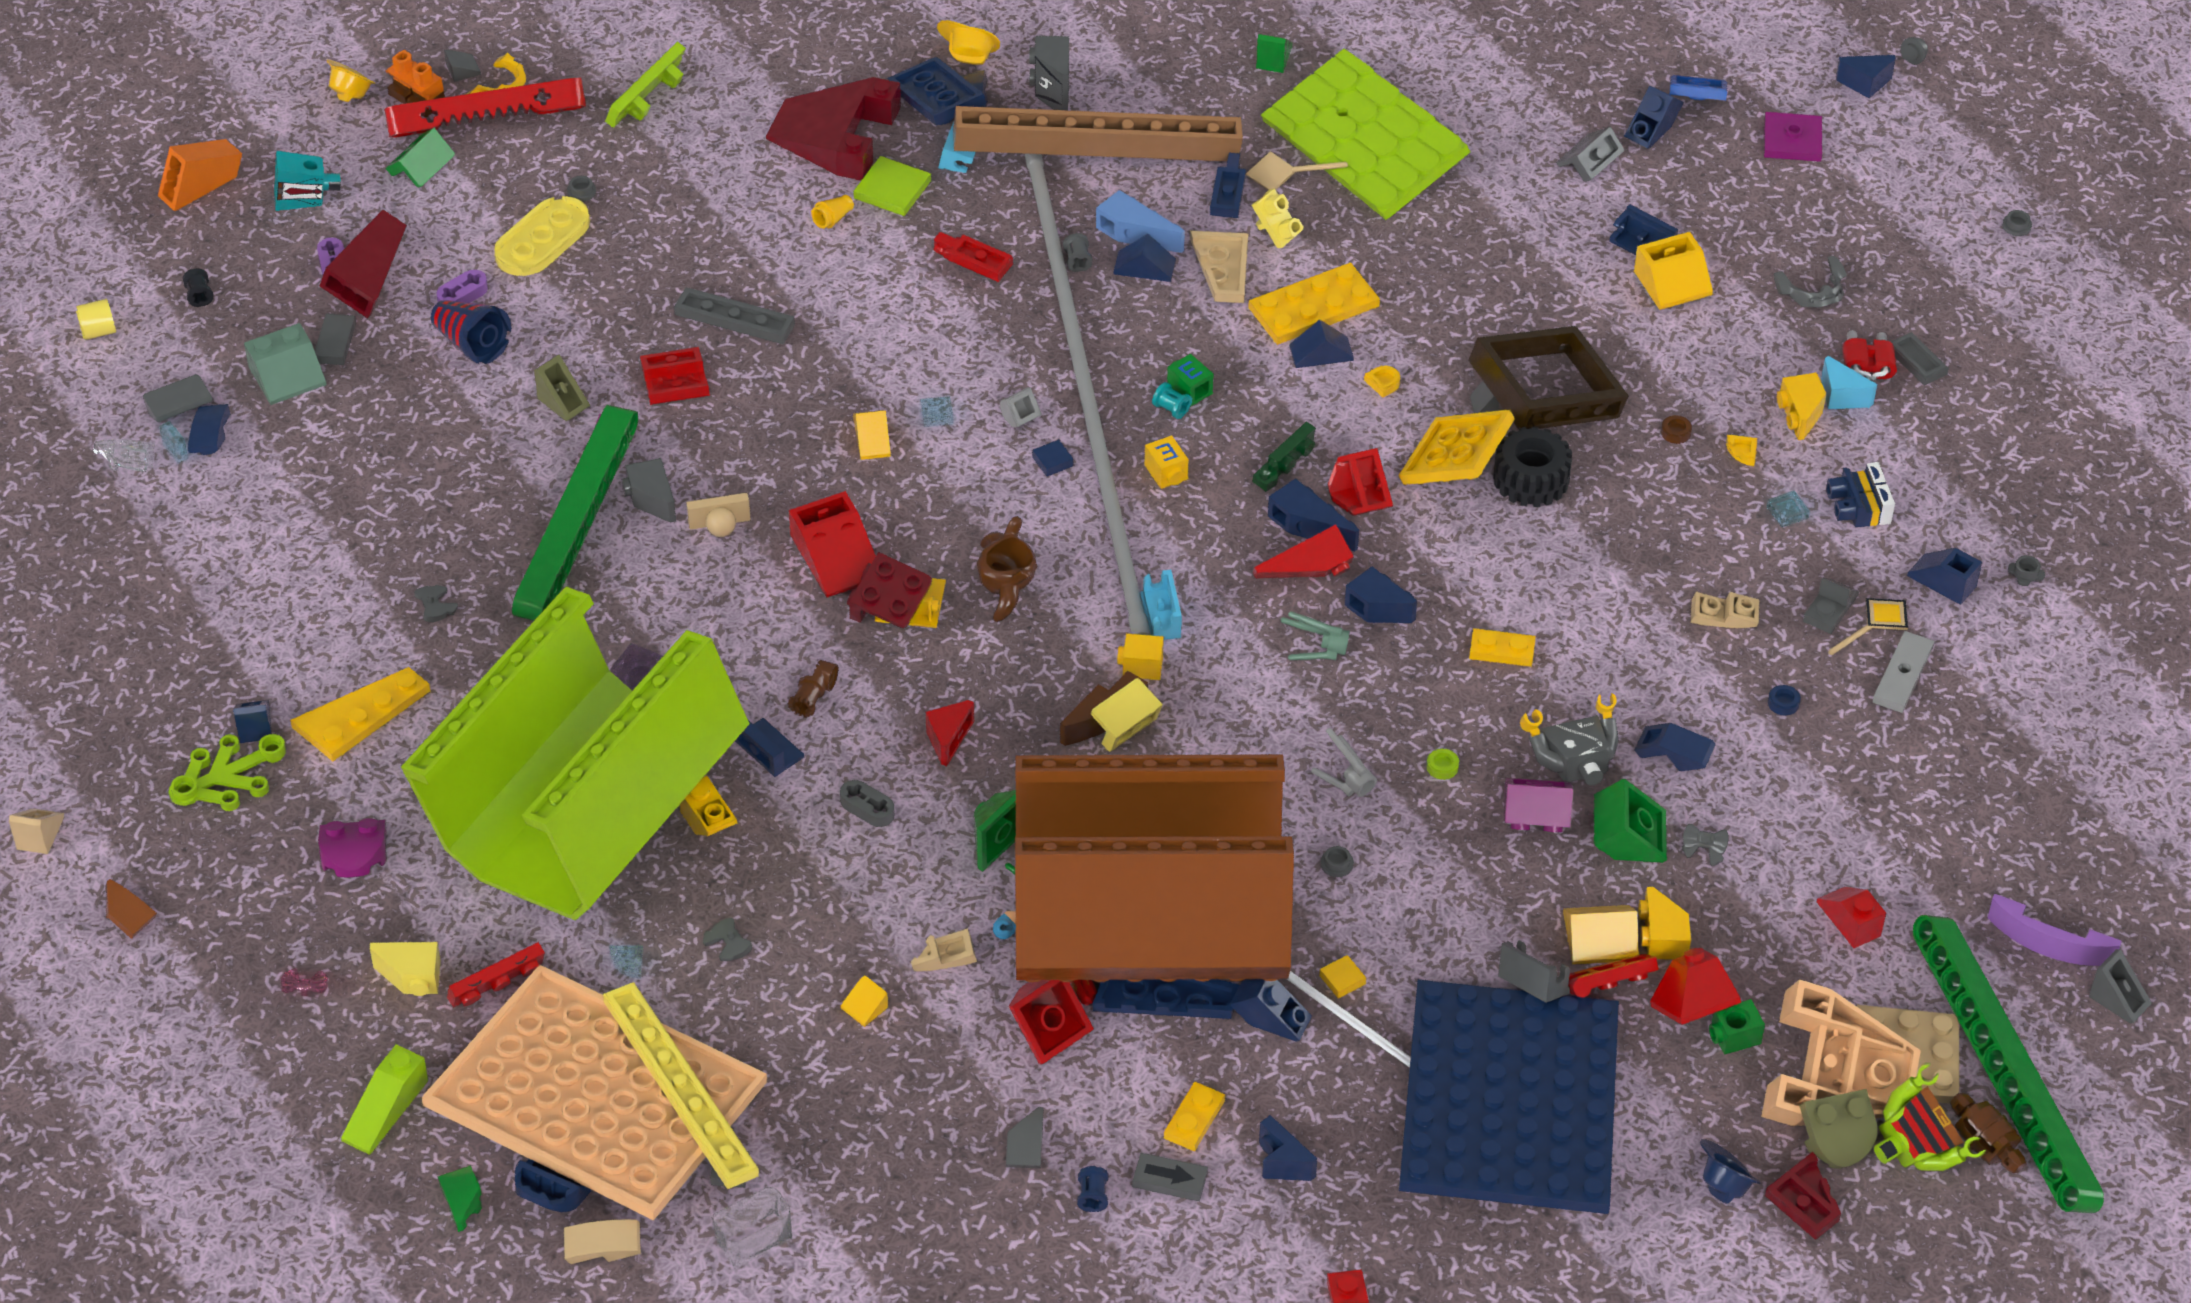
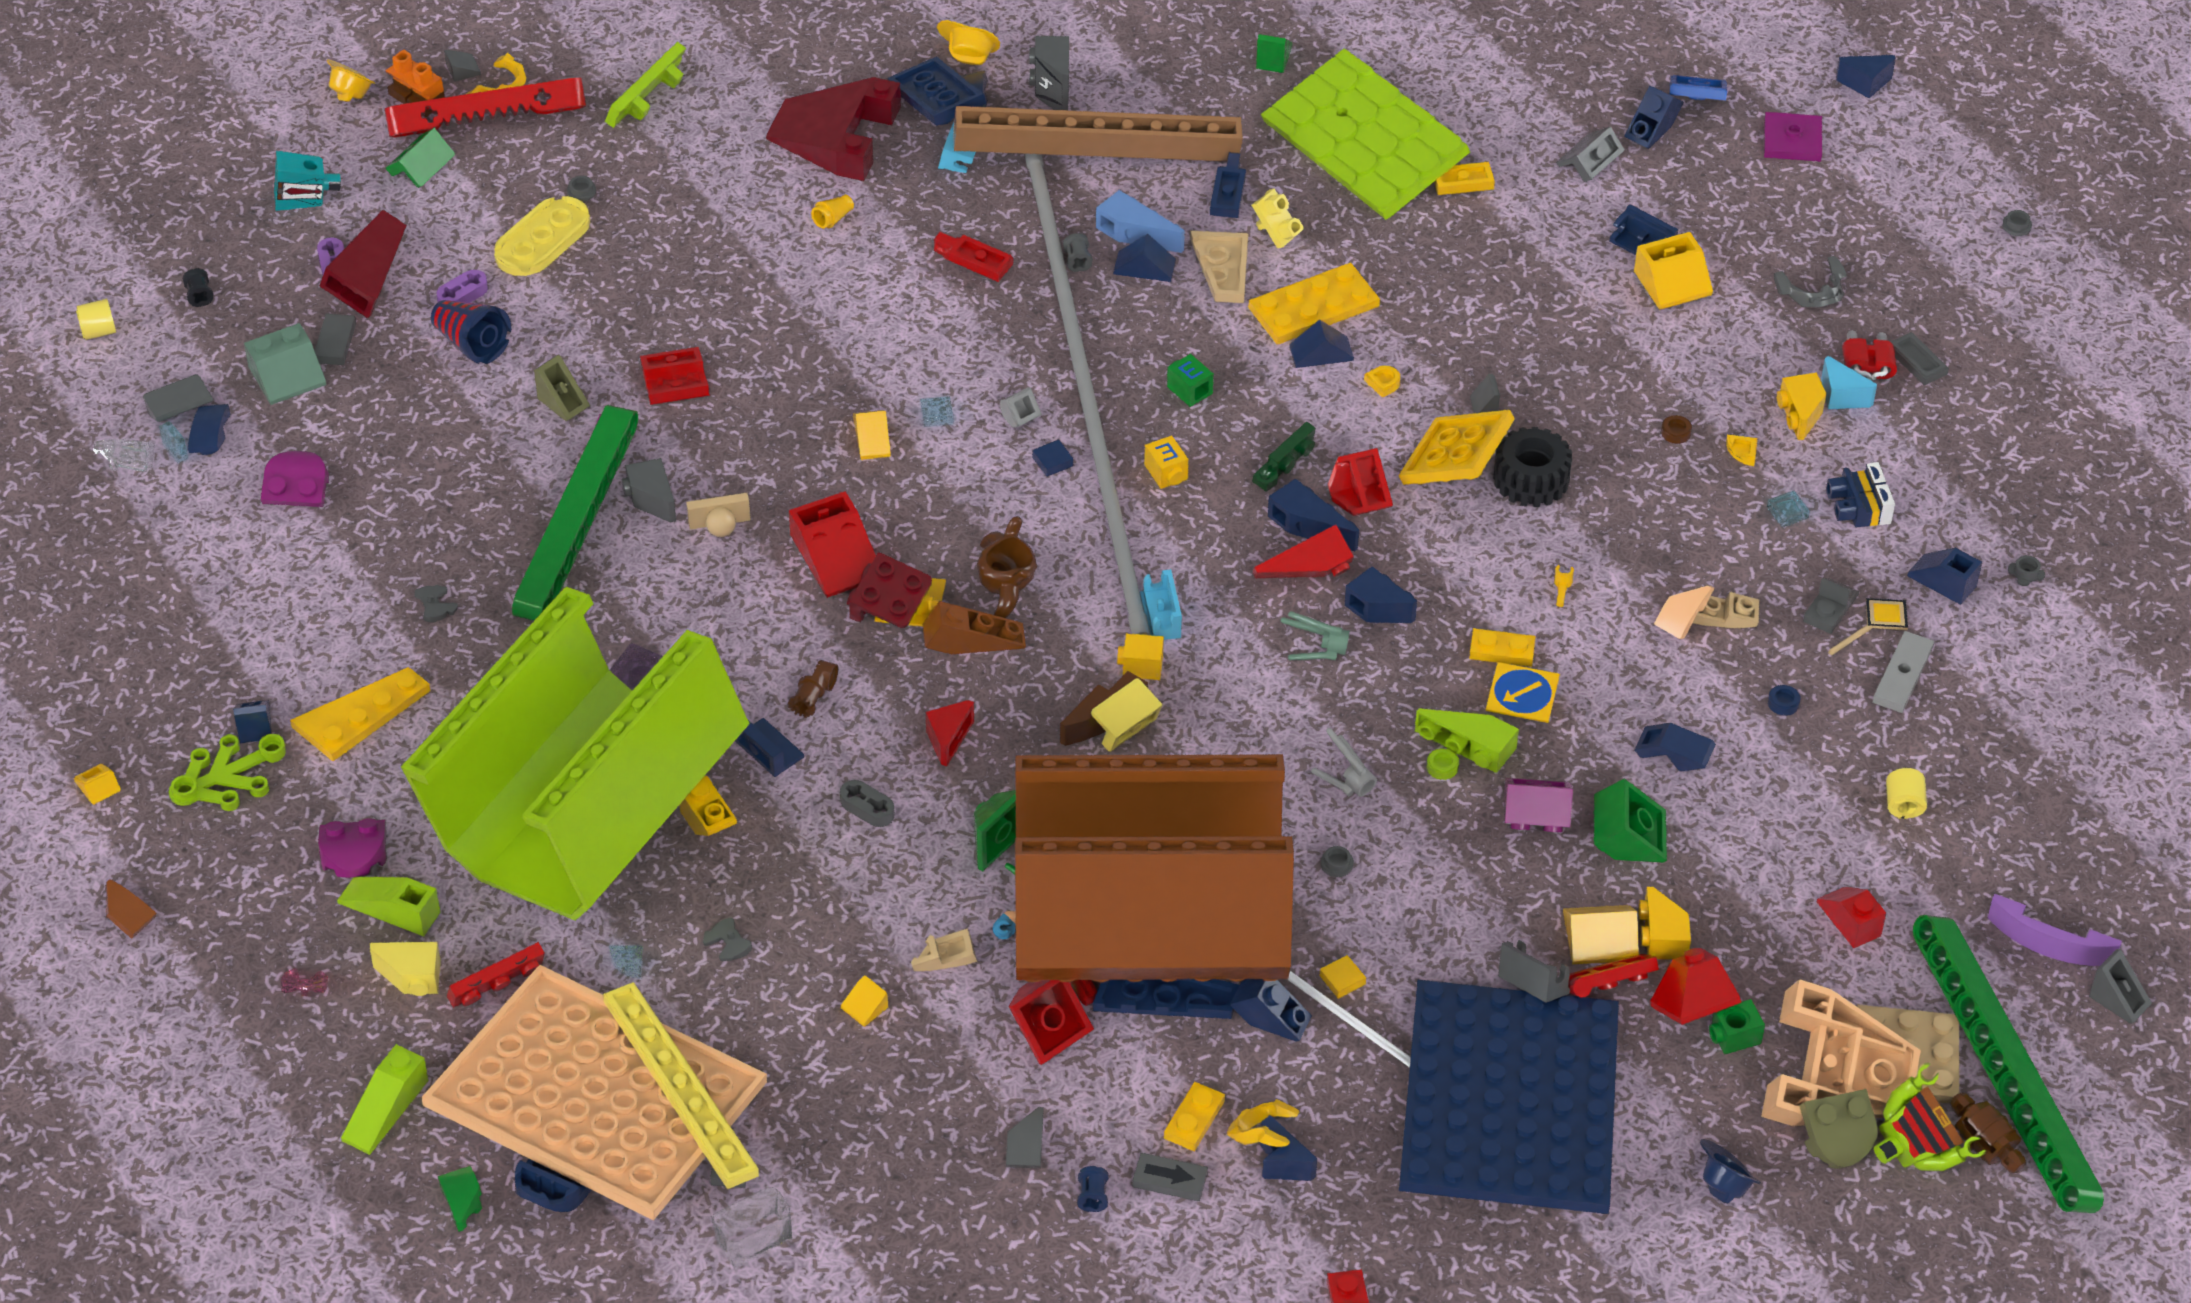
tan slope [9,808,64,854] -> none
orange slope [158,139,242,211] -> none
tan slope [564,1219,641,1264] -> none
dark grey plate [674,287,795,345] -> none
lime tile [853,156,931,216] -> none
teal bush [1152,382,1192,419] -> none
tan piece [1246,151,1348,190] -> none
dark brown window [1468,326,1629,429] -> none
dark grey torso [1520,693,1619,786] -> none
dark grey piece [1682,824,1729,866] -> none
dark red wing [1765,1152,1841,1240] -> none
dark grey plate [1900,37,1928,65] -> none
none -> yellow slope [73,764,120,805]
none -> magenta slope [260,451,329,507]
none -> lime slope [337,877,441,937]
none -> dark orange slope [922,601,1026,655]
none -> yellow helmet [1226,1099,1299,1147]
none -> lime slope [1415,708,1519,773]
none -> yellow plate [1434,162,1495,195]
none -> piece [1486,662,1560,723]
none -> yellow hand [1554,565,1574,607]
none -> light nougat slope [1654,586,1714,639]
none -> light yellow piece [1886,768,1927,819]

